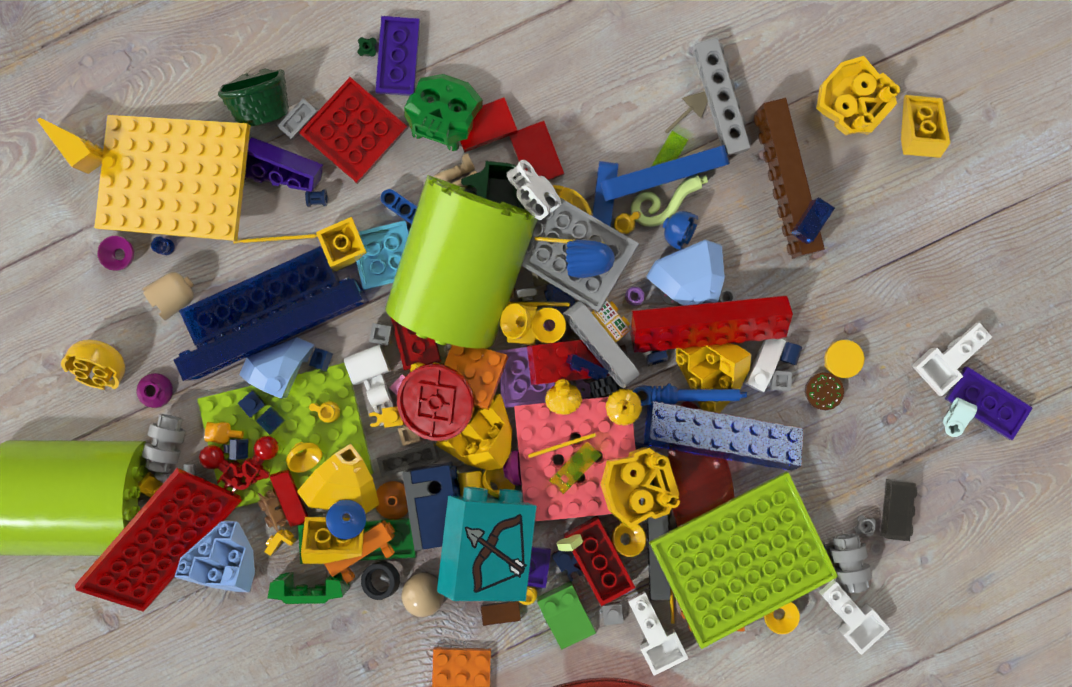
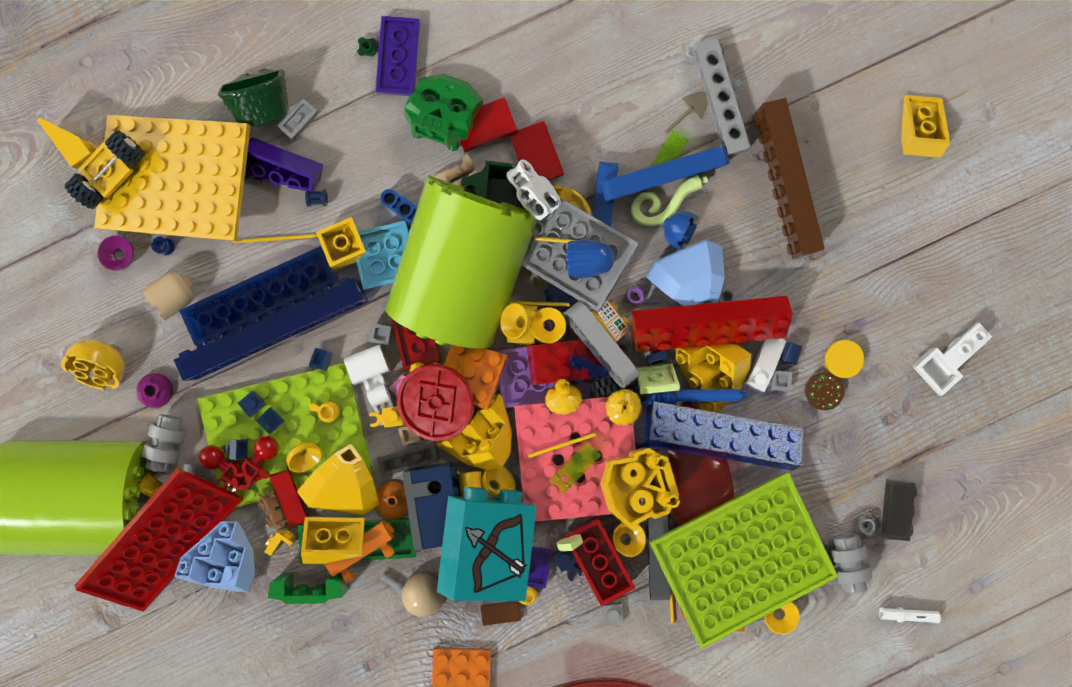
light orange piece [204,422,244,444] -> none
light blue brick [239,337,315,399] -> none
red plate [299,77,408,184] -> none
blue dish [326,500,366,539] -> none
black tyre [361,561,400,600] -> none
magenta piece [503,450,522,486] -> none
light grey plate [517,287,537,302] -> none
bright green slope [537,581,596,650] -> none
yellow piece [614,211,641,234] -> none
white plate [628,591,689,675] -> none
clear blue brick [791,197,835,244] -> none
yellow brick [816,56,900,136] -> none
white plate [819,579,890,655] -> none
light aqua piece [943,398,977,437] -> none
dark purple plate [945,367,1033,440] -> none
none -> plate [65,130,145,209]
none -> yellowish green tile [636,364,680,394]
none -> white pin [879,607,941,623]

